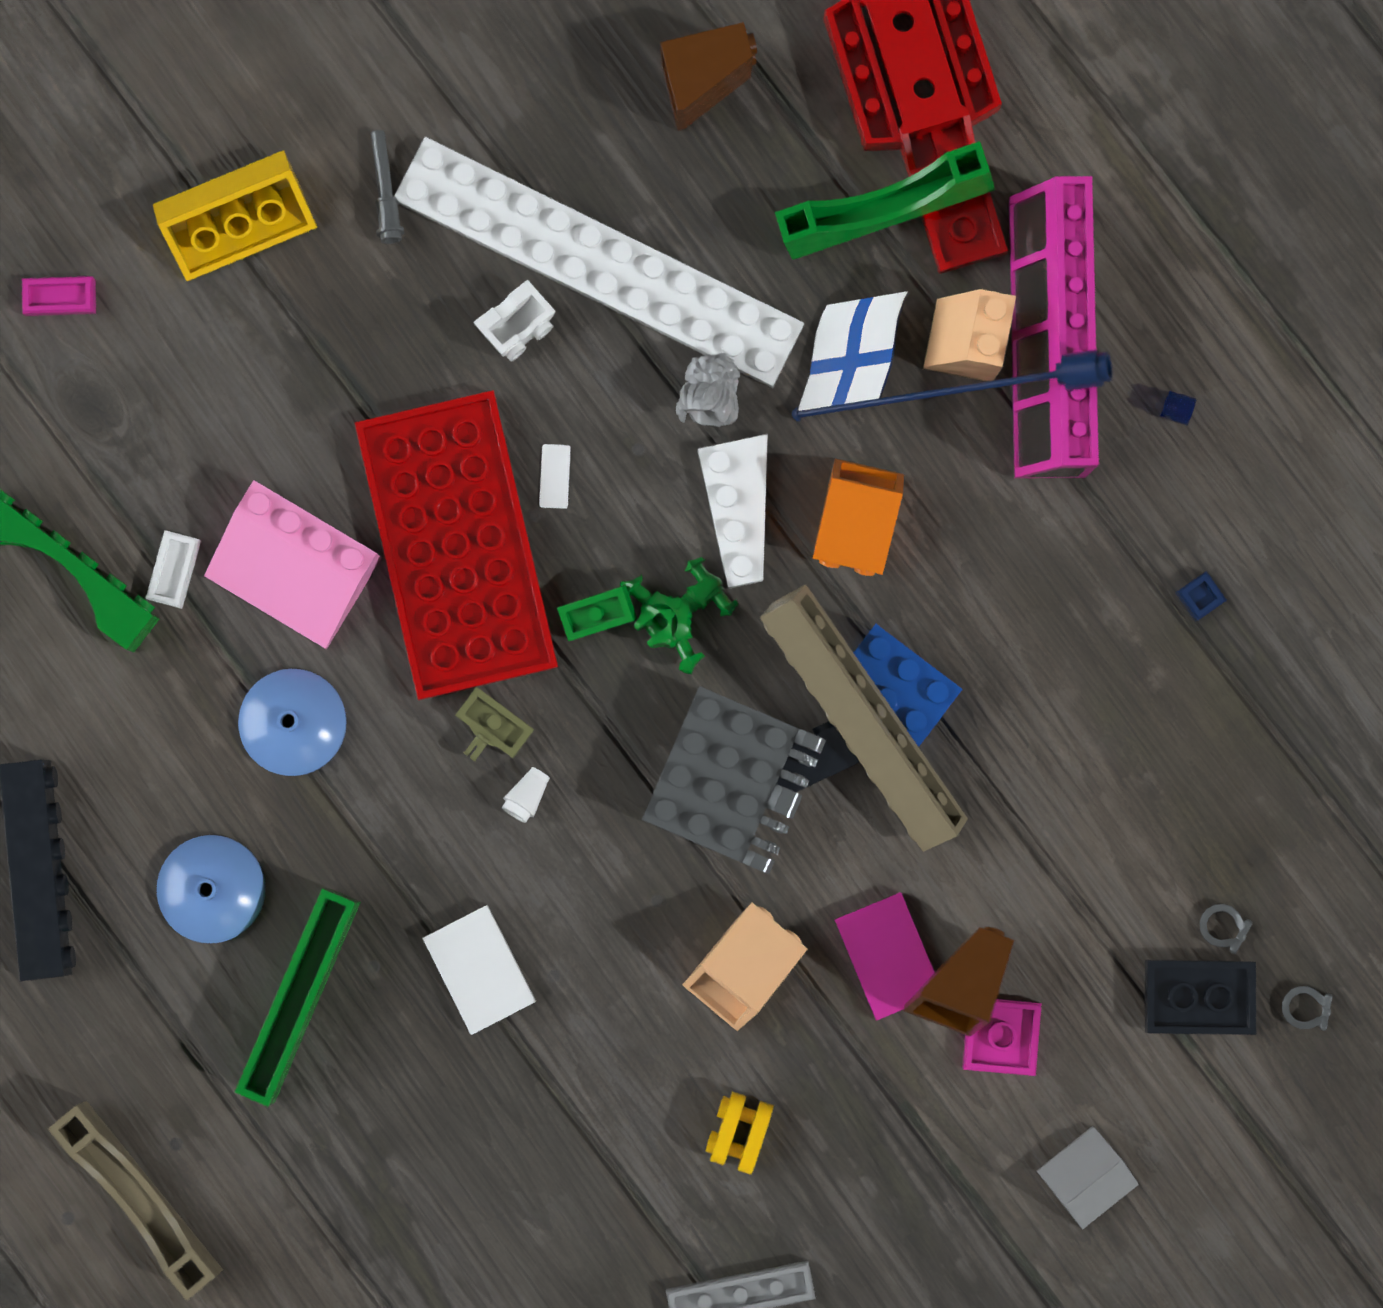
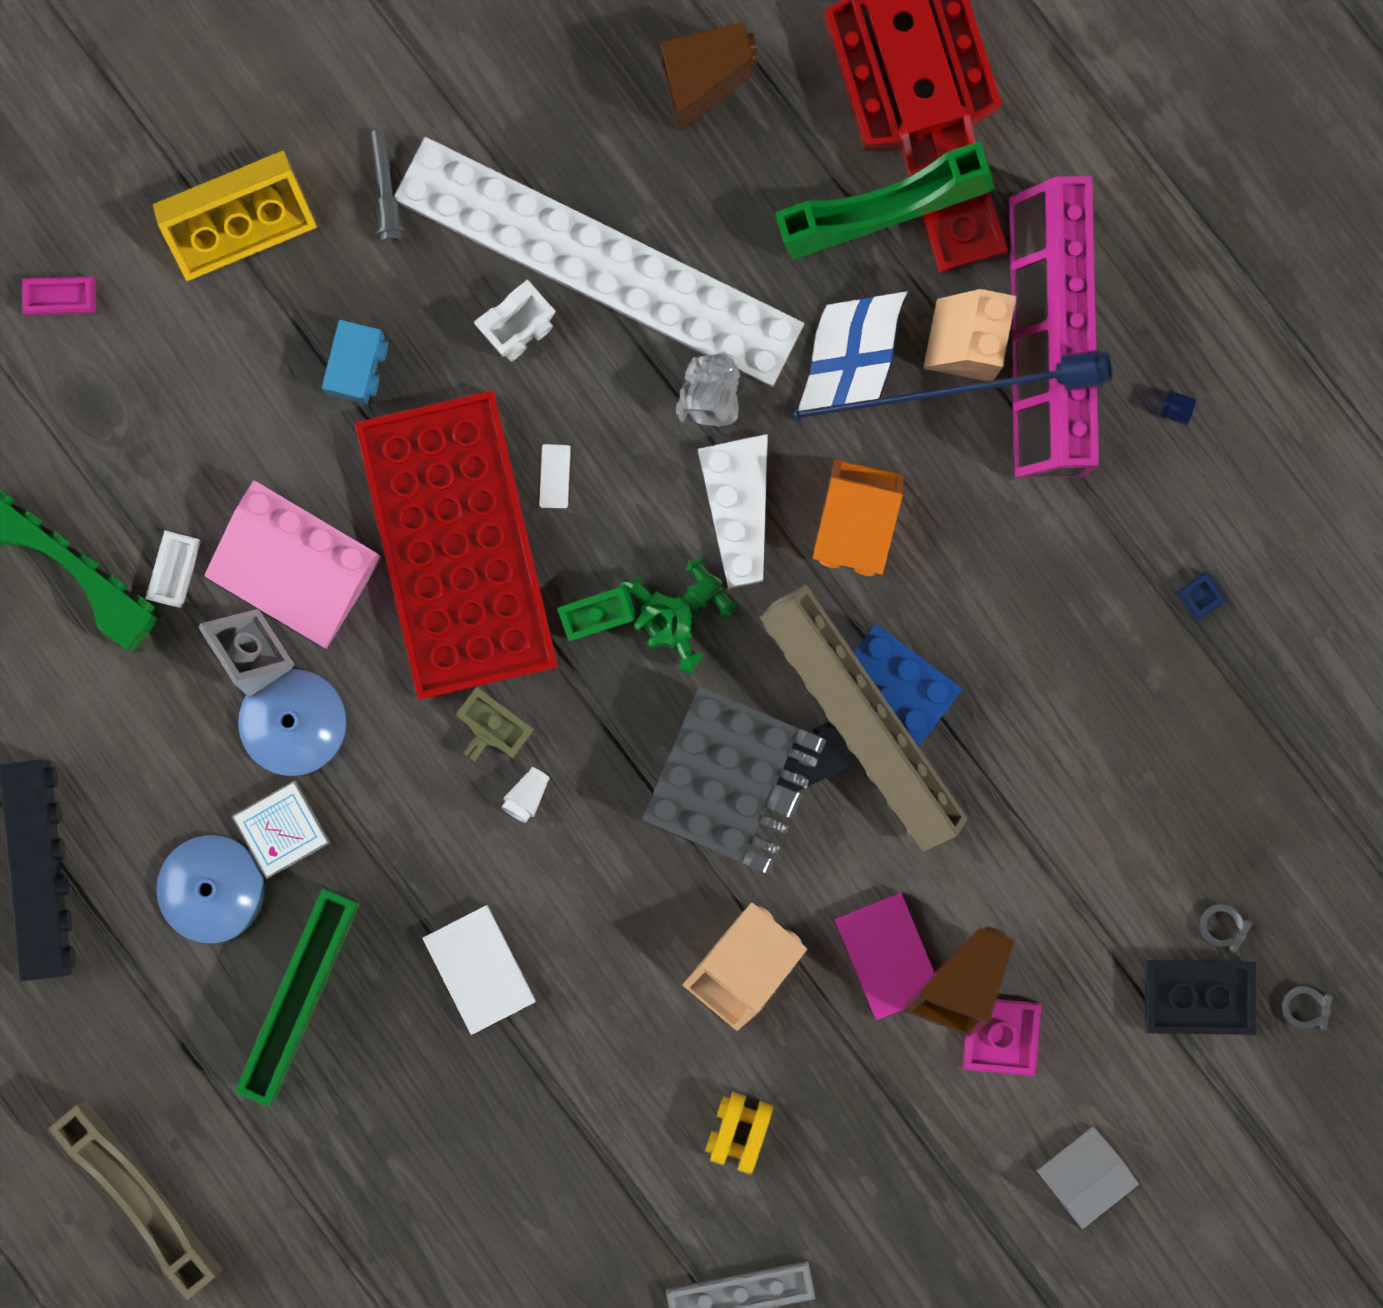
none -> light grey slope [198,609,295,697]
none -> white tile [232,781,331,879]
none -> dark azure brick [322,320,388,404]

